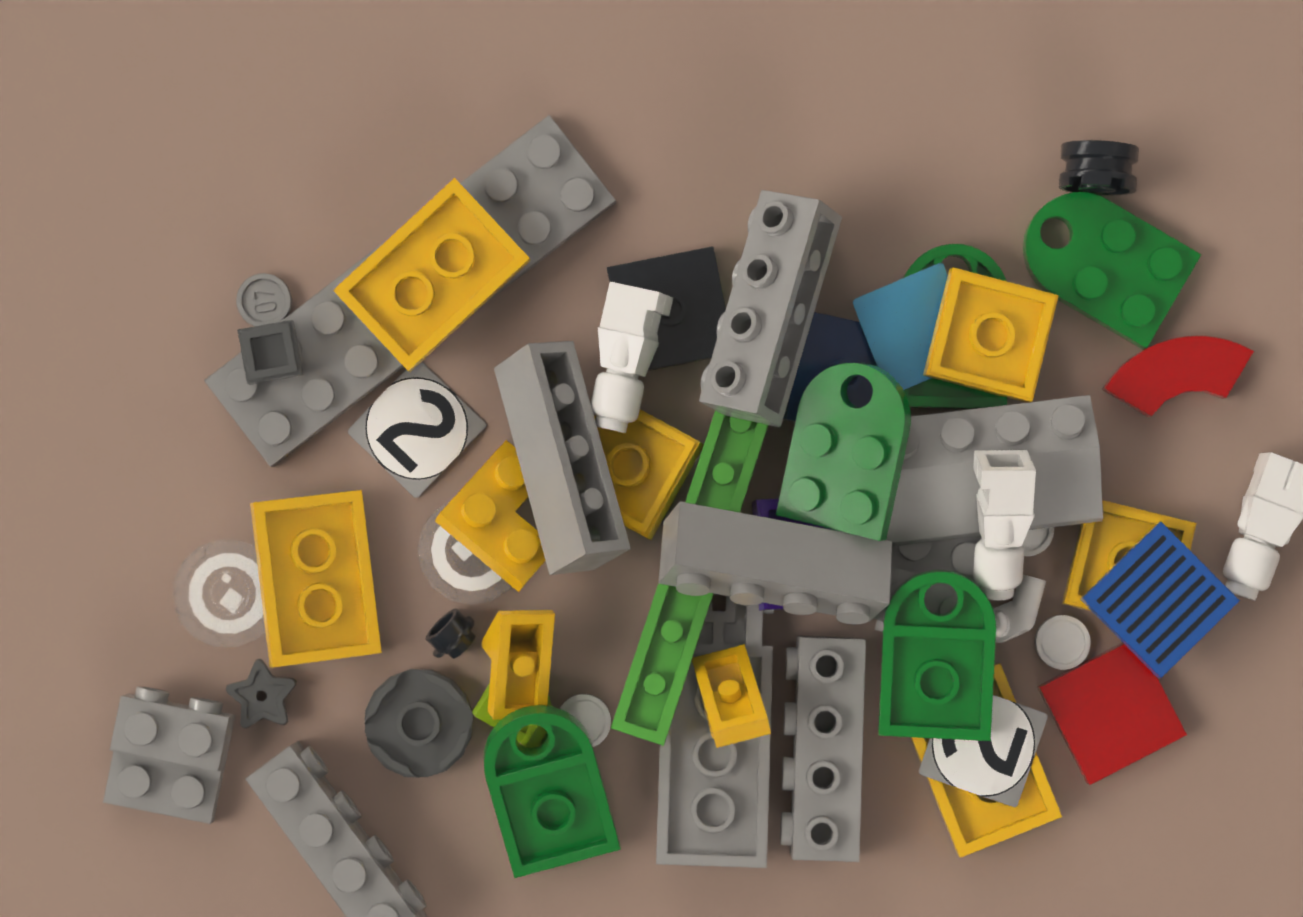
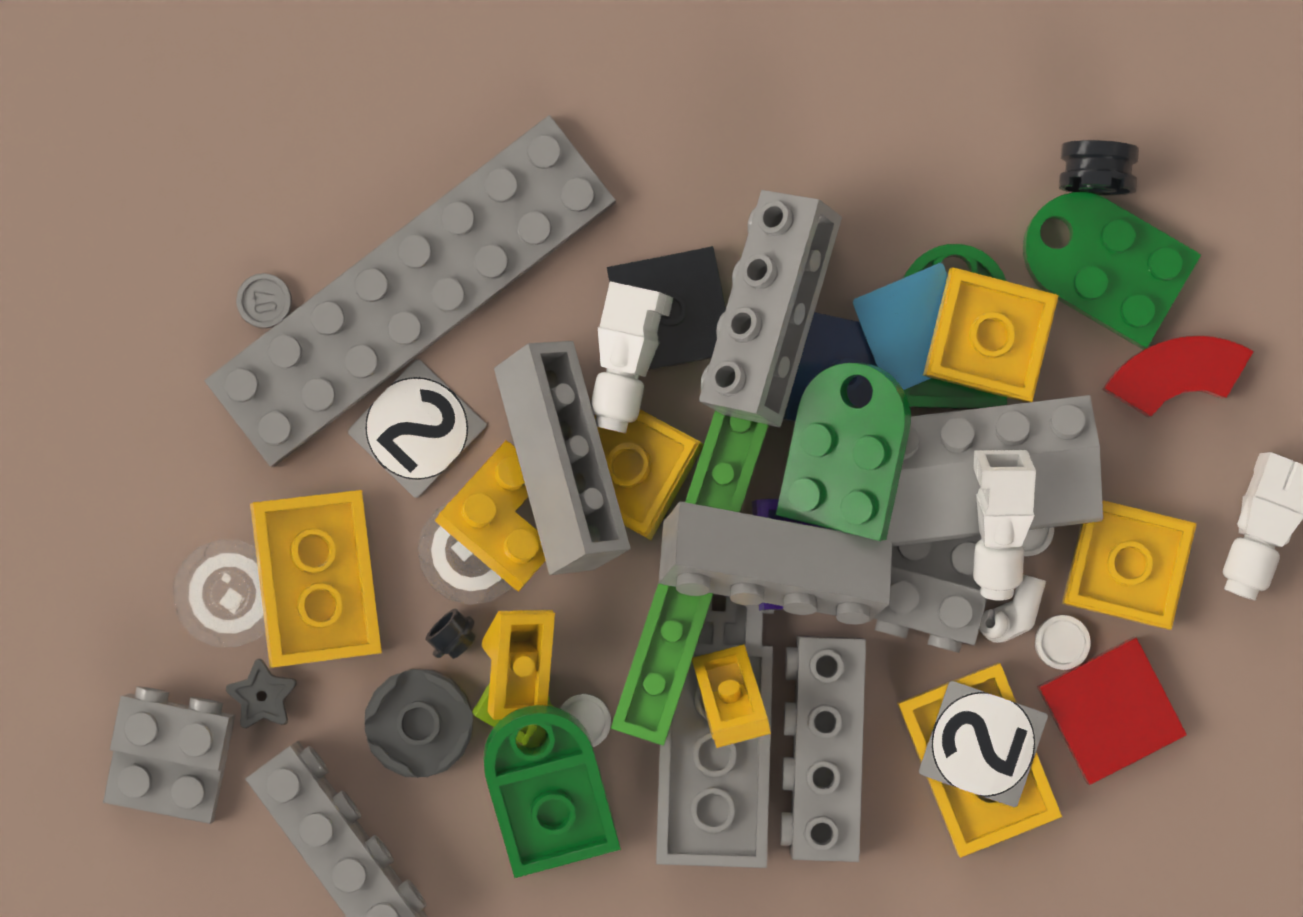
dark grey tile [237,320,304,385] -> none
yellow plate [333,178,531,372] -> none
green plate [878,570,996,741] -> none
blue tile [1080,521,1240,678] -> none

